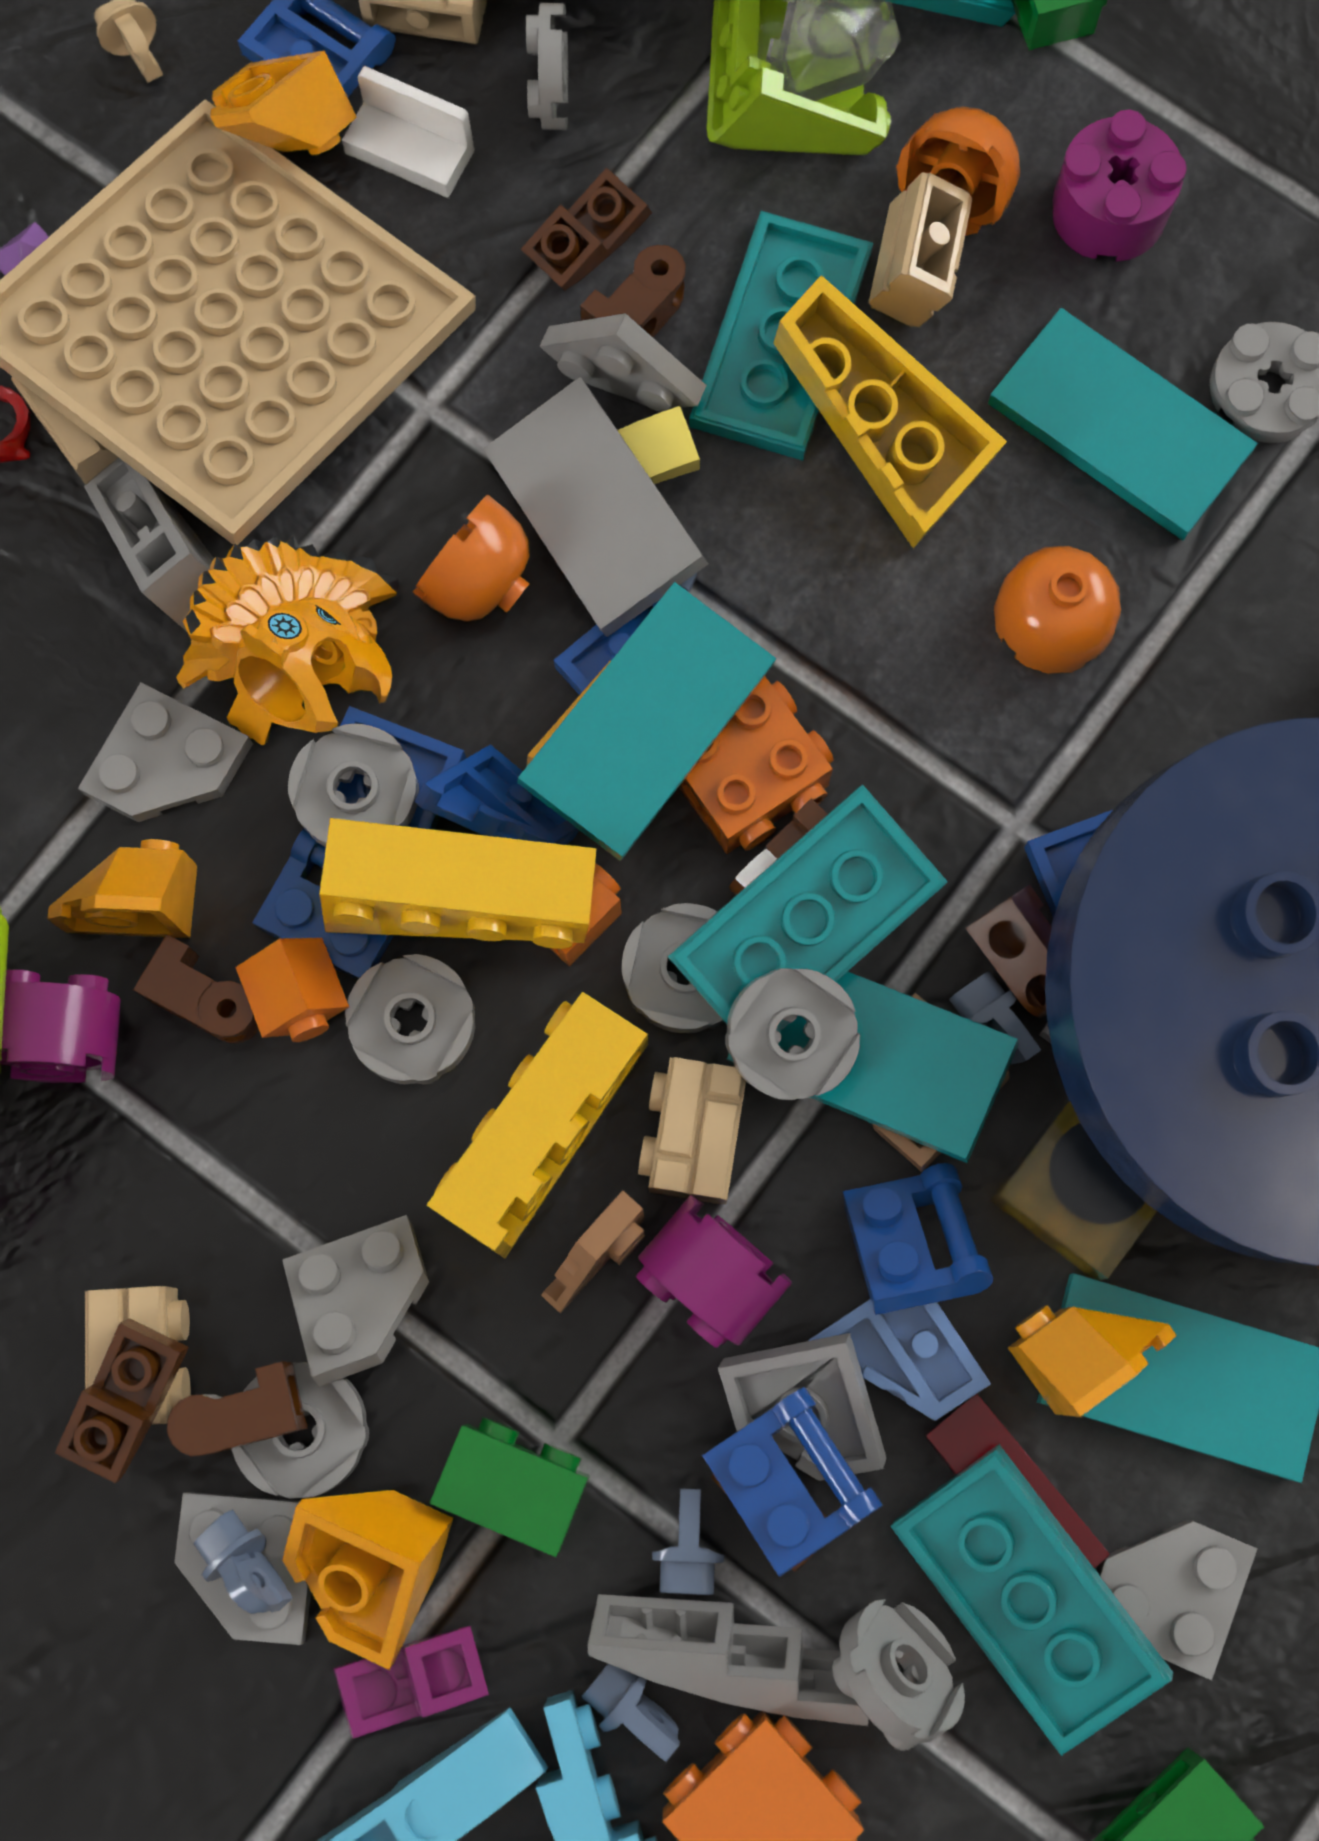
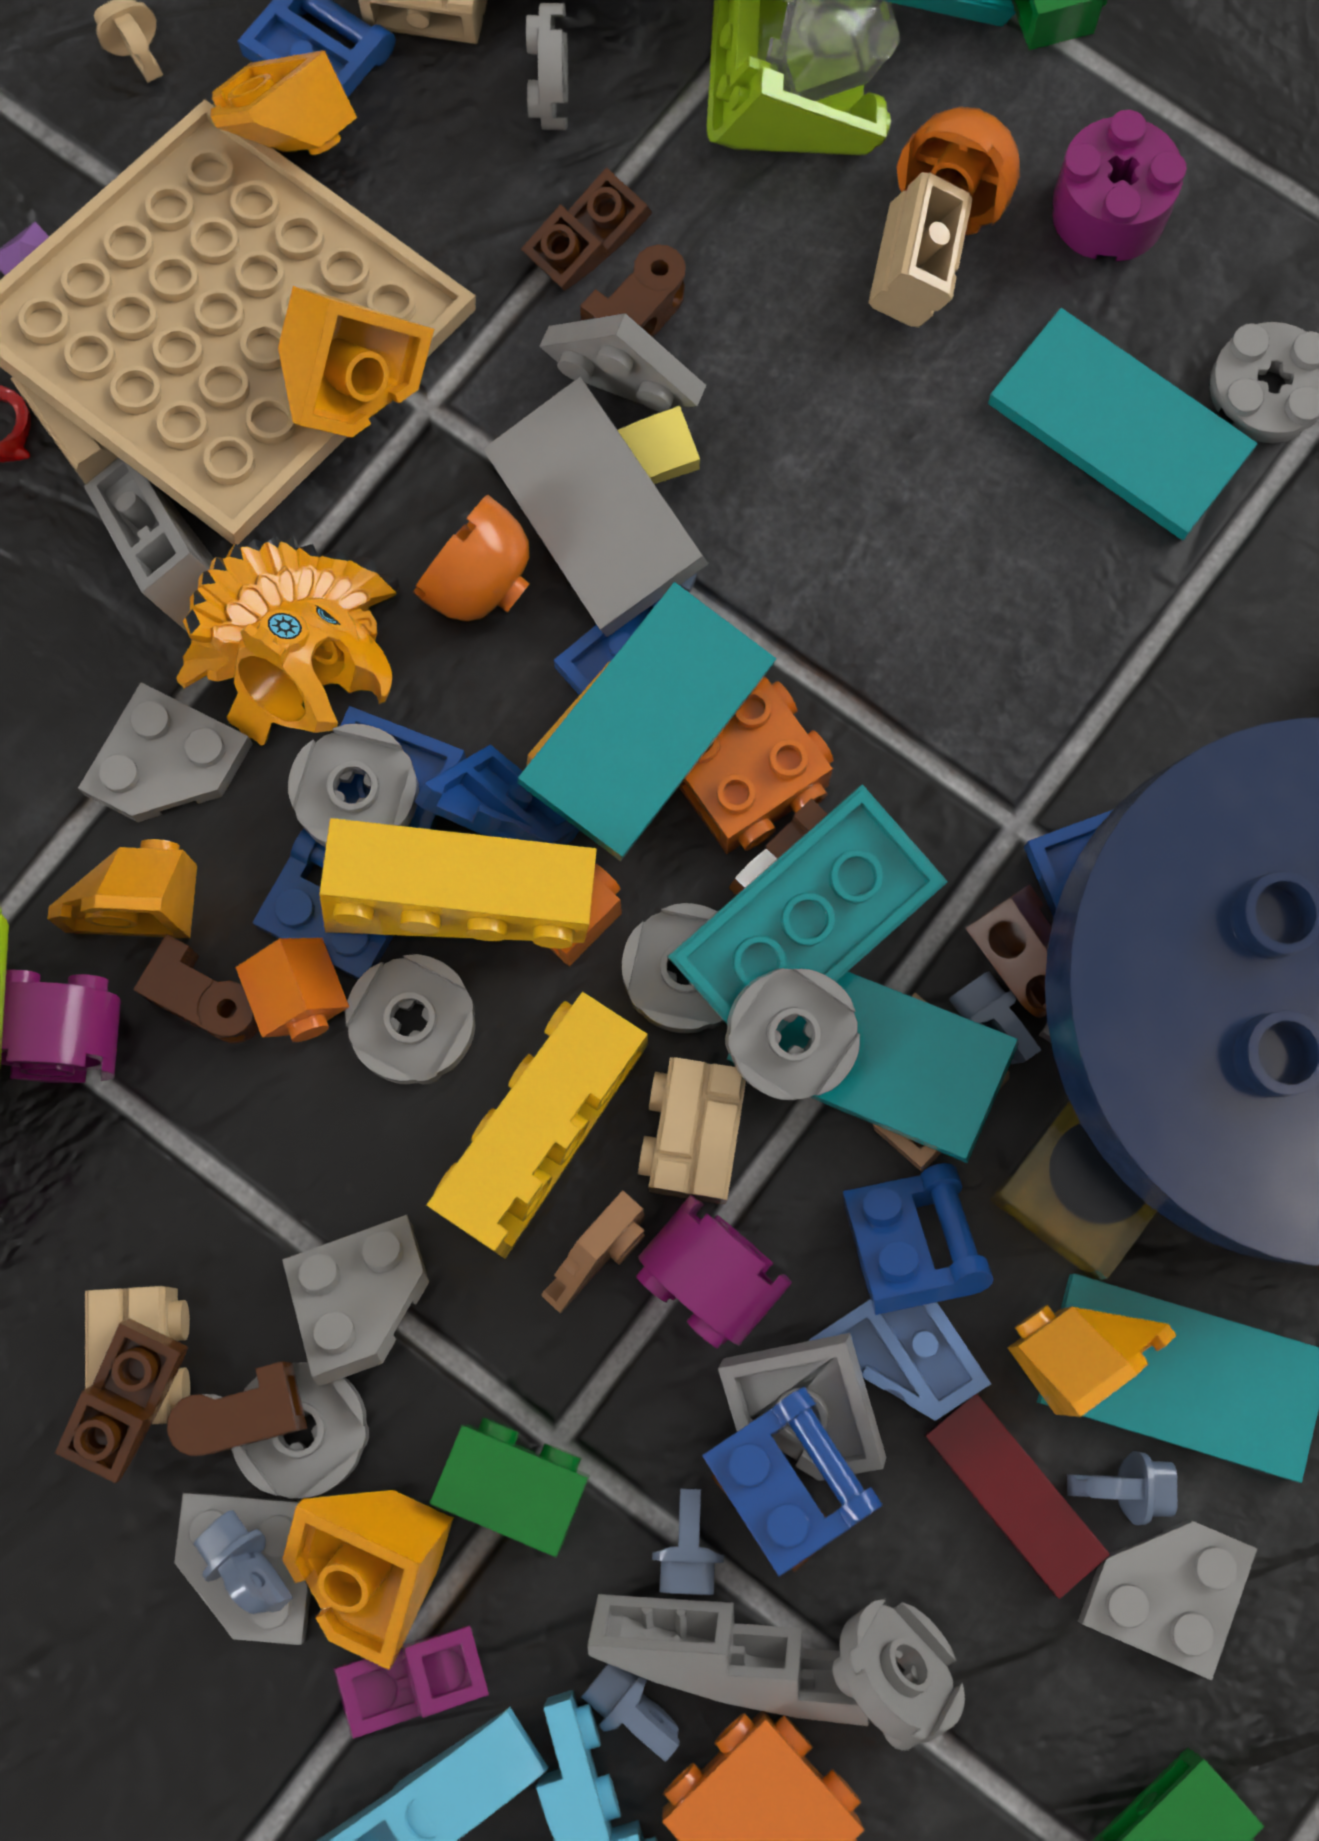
white panel [342,66,474,198] -> none
teal tile [689,211,874,461] -> none
yellow wedge [773,275,1007,549] -> none
teal tile [890,1444,1173,1756] -> none
orange cylinder [994,546,1121,674] -> none
none -> light orange slope [278,286,434,438]
none -> sand blue piece [1067,1451,1177,1525]

